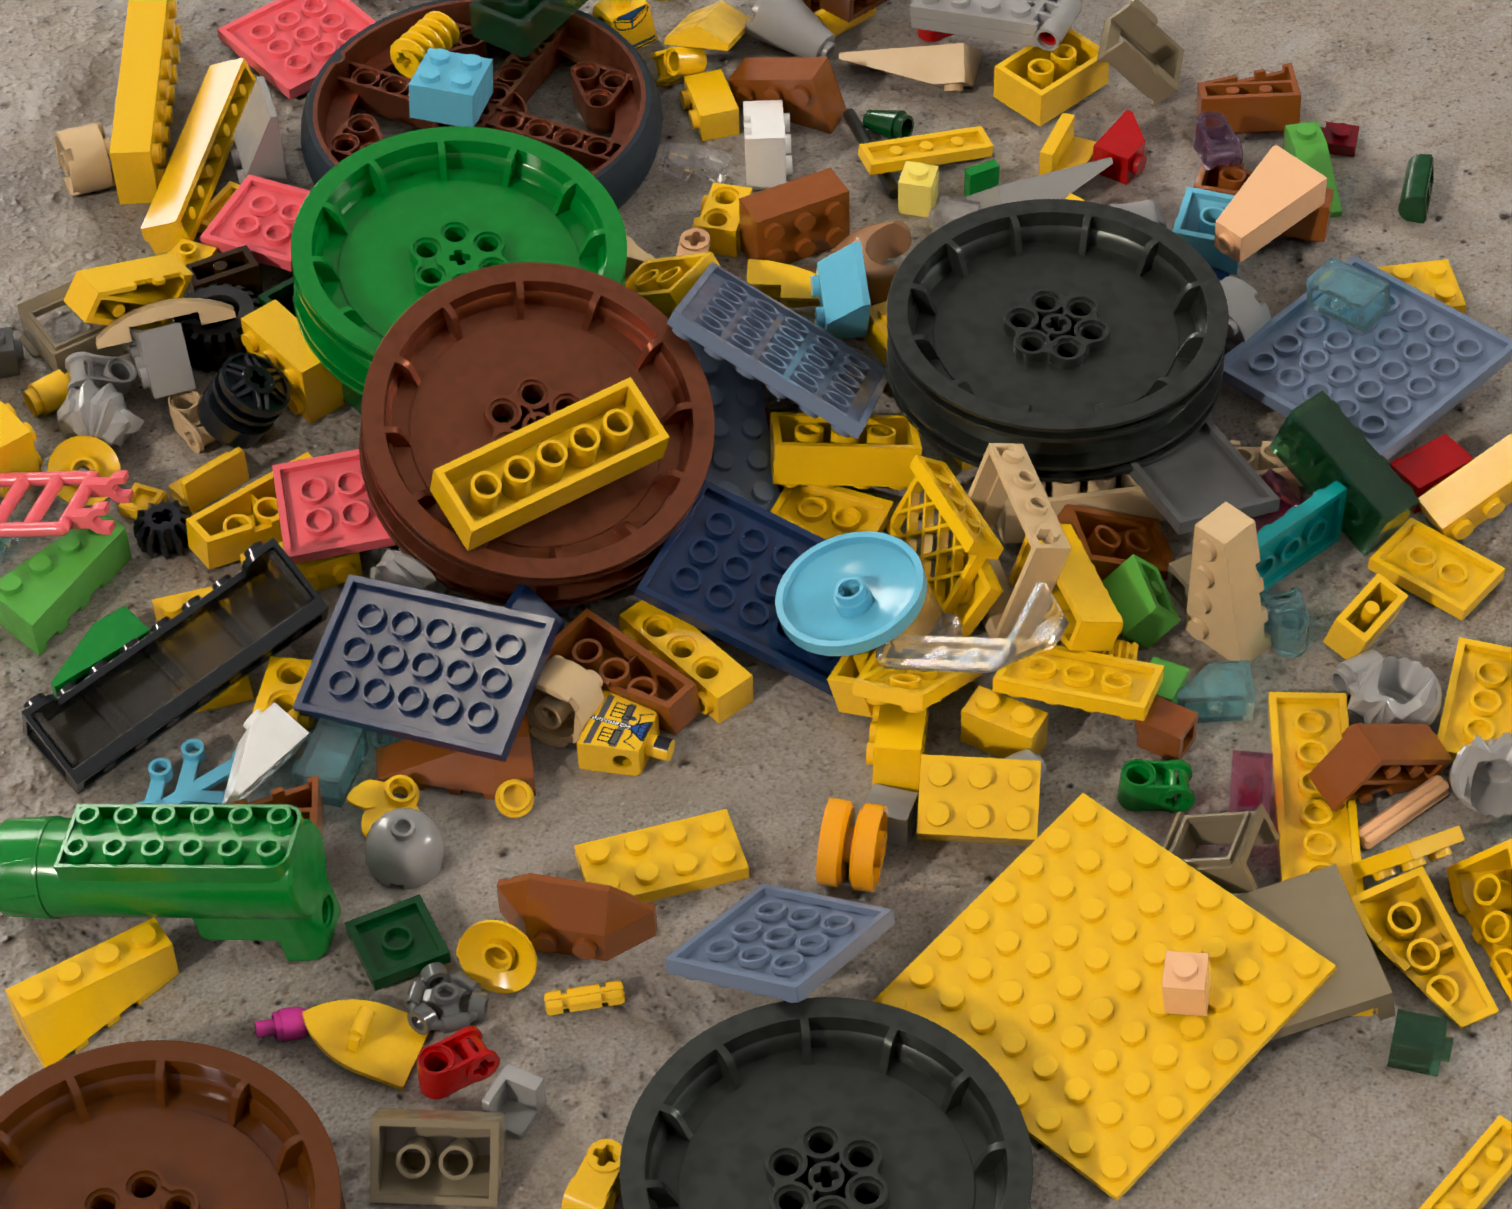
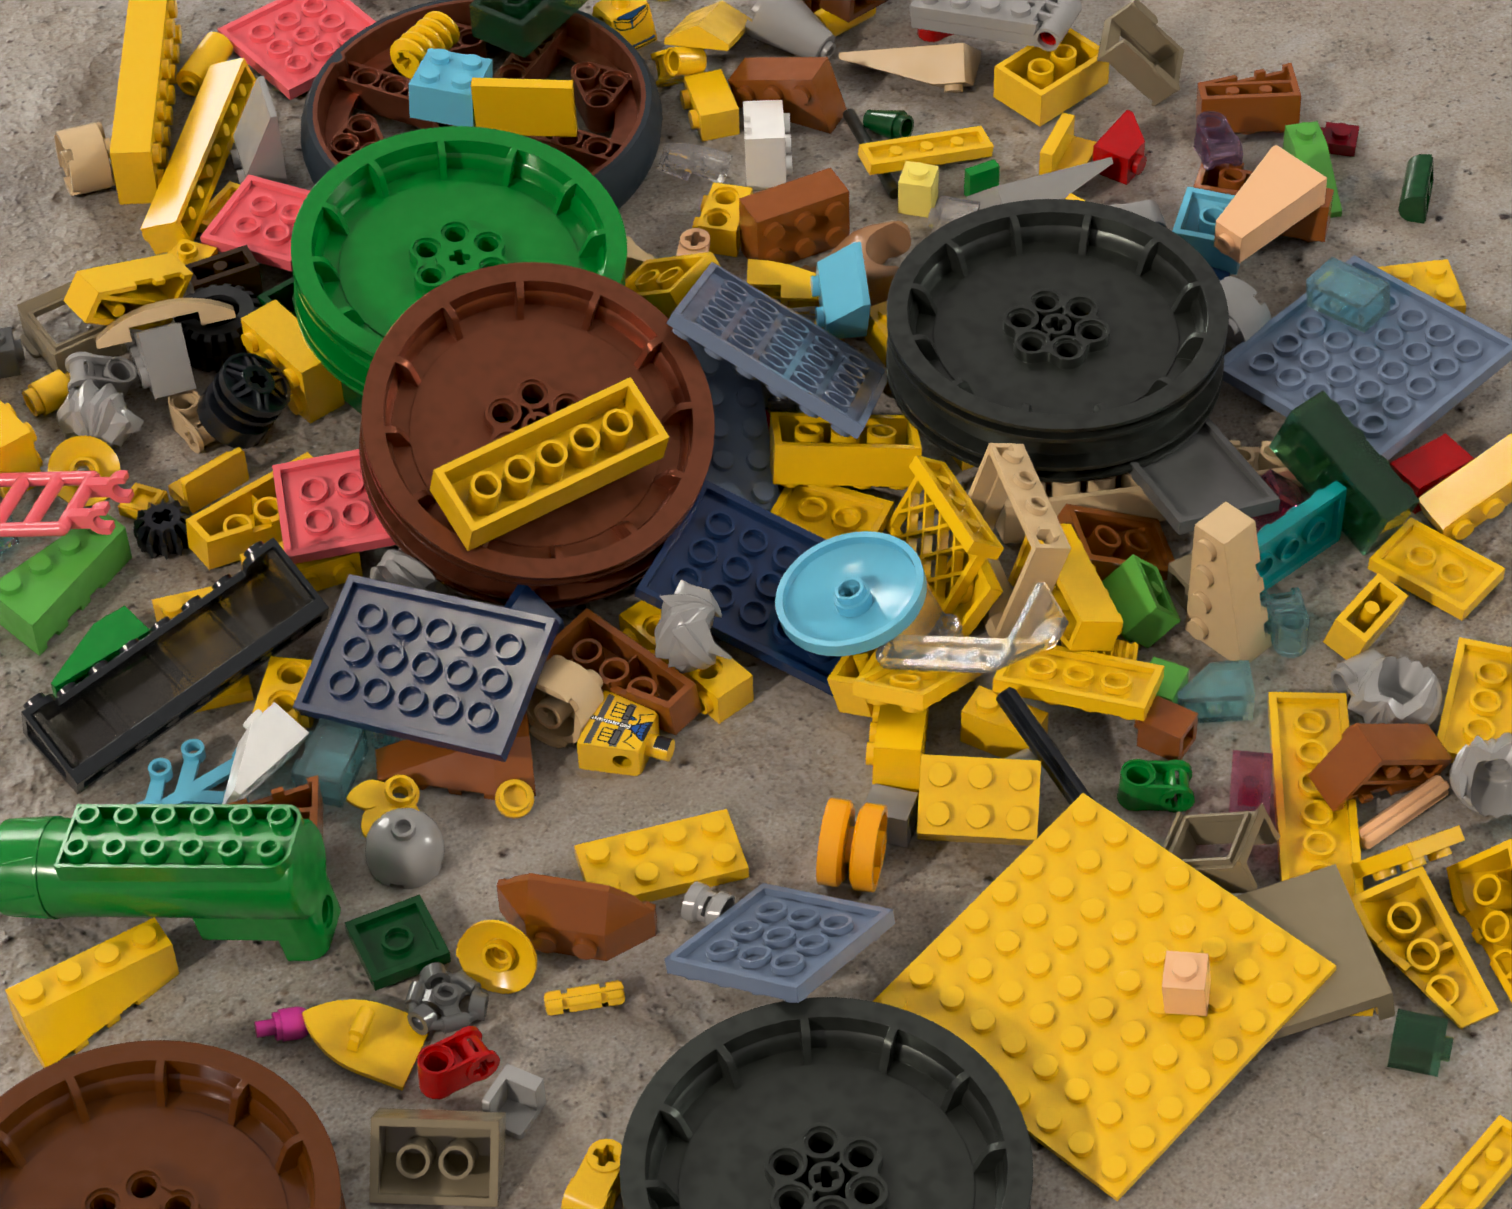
none -> yellow brick [176,32,233,96]
none -> yellow tile [471,78,578,137]
none -> light grey hair [654,580,732,674]
none -> light grey wheel [681,881,735,926]
none -> black axle [996,687,1094,805]

